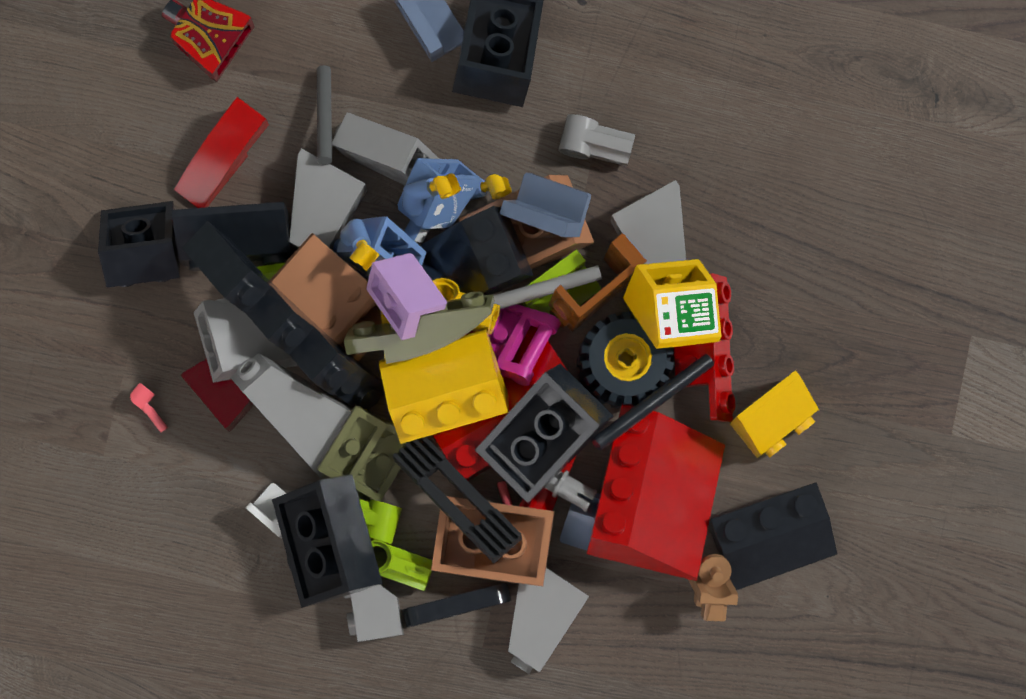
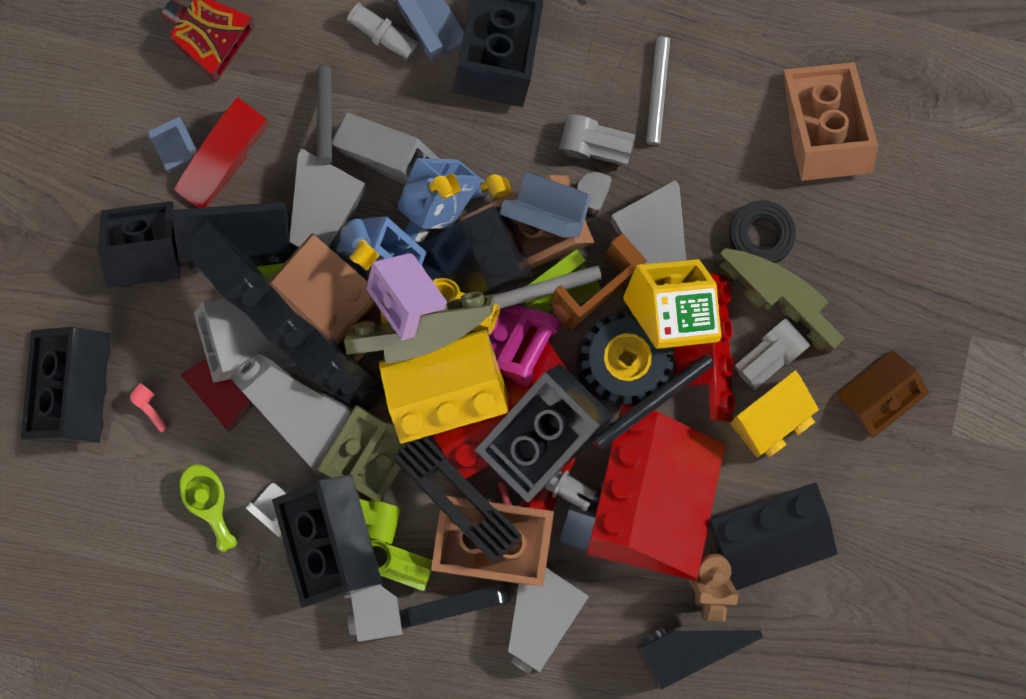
none -> black slope [21,326,110,444]
none -> sand blue panel [147,116,198,174]
none -> lime piece [179,464,237,552]
none -> light grey pin [346,2,419,62]
none -> light grey brick [577,172,612,217]
none -> black slope [637,628,763,690]
none -> light grey bar [646,36,671,145]
none -> olive slope [717,248,845,353]
none -> black tyre [729,200,796,263]
none -> light grey piece [734,318,811,390]
none -> nougat slope [783,62,878,181]
none -> reddish brown panel [837,351,929,438]

